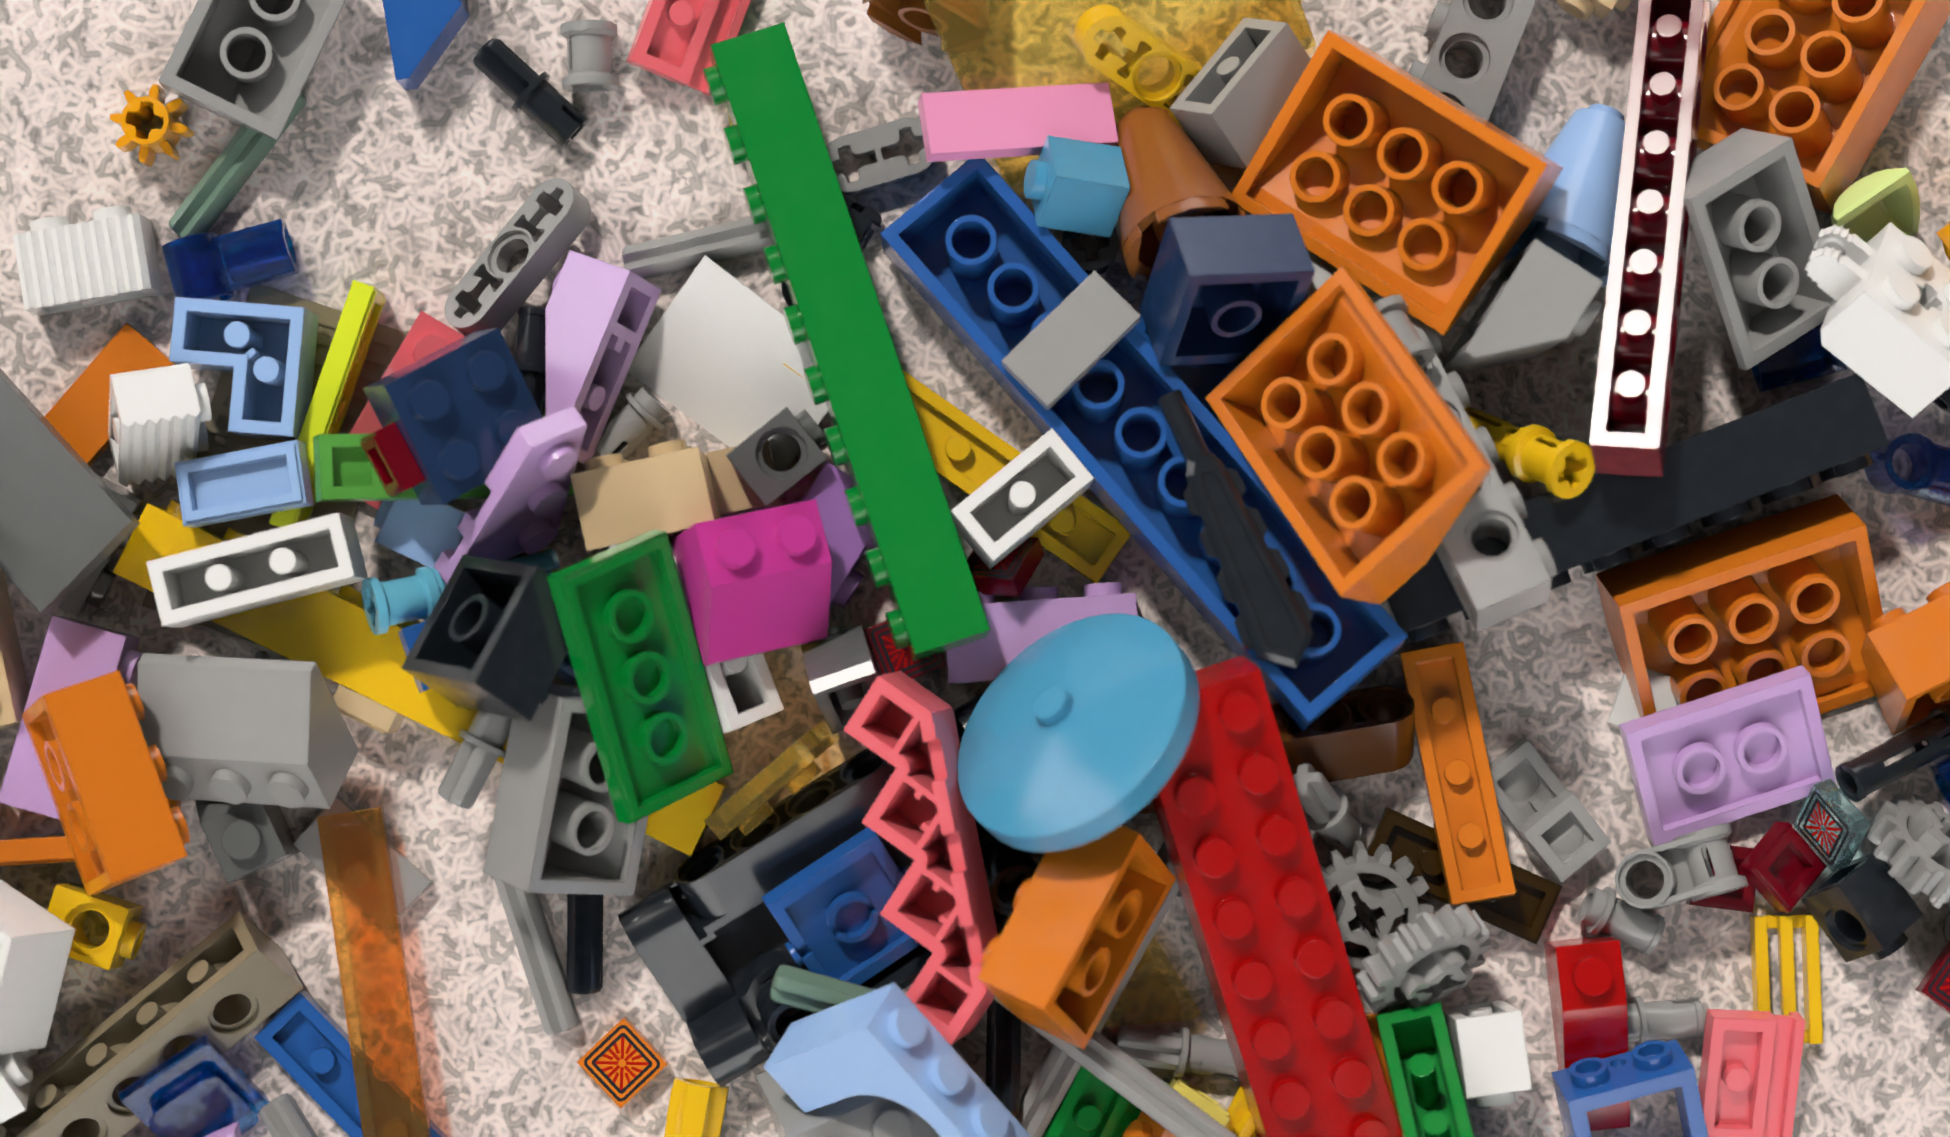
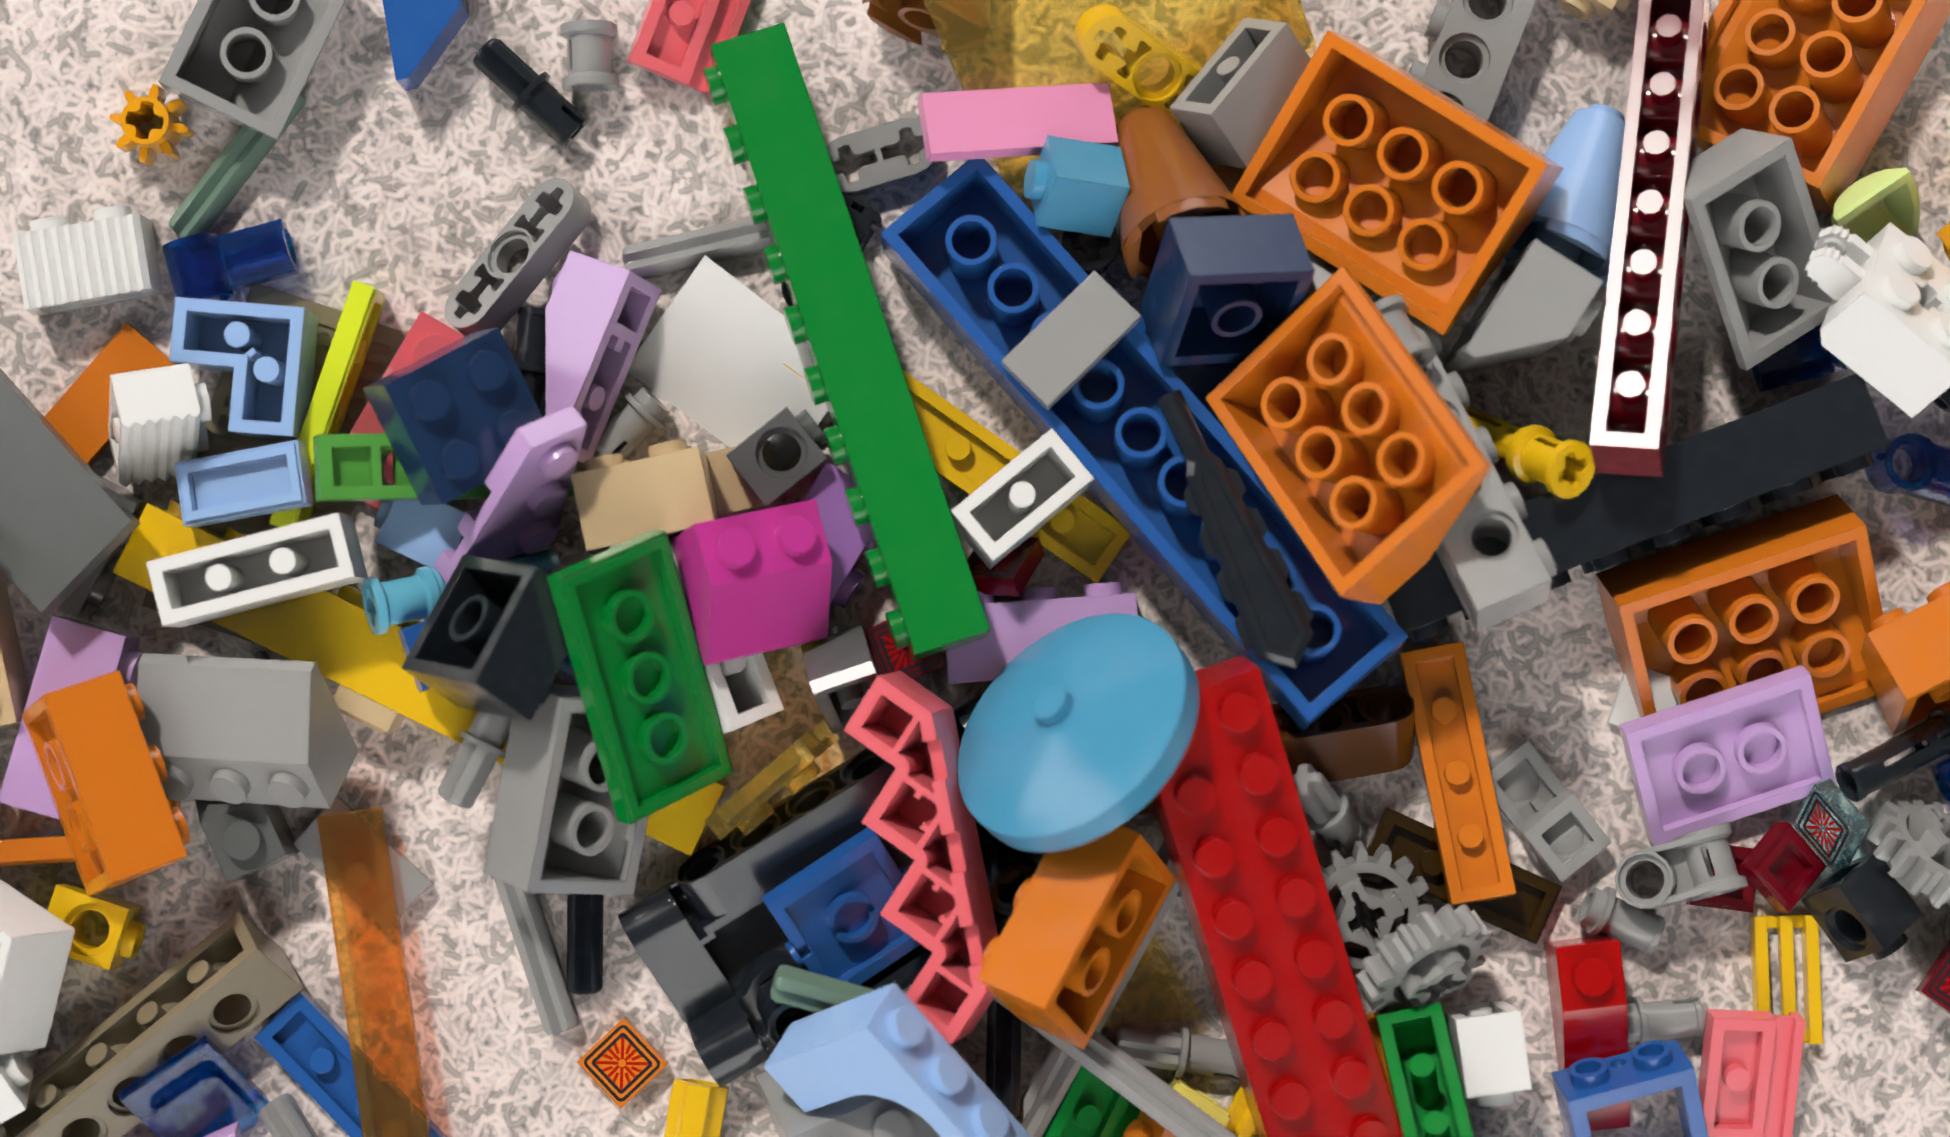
dark red tile [360,422,426,497] -> none

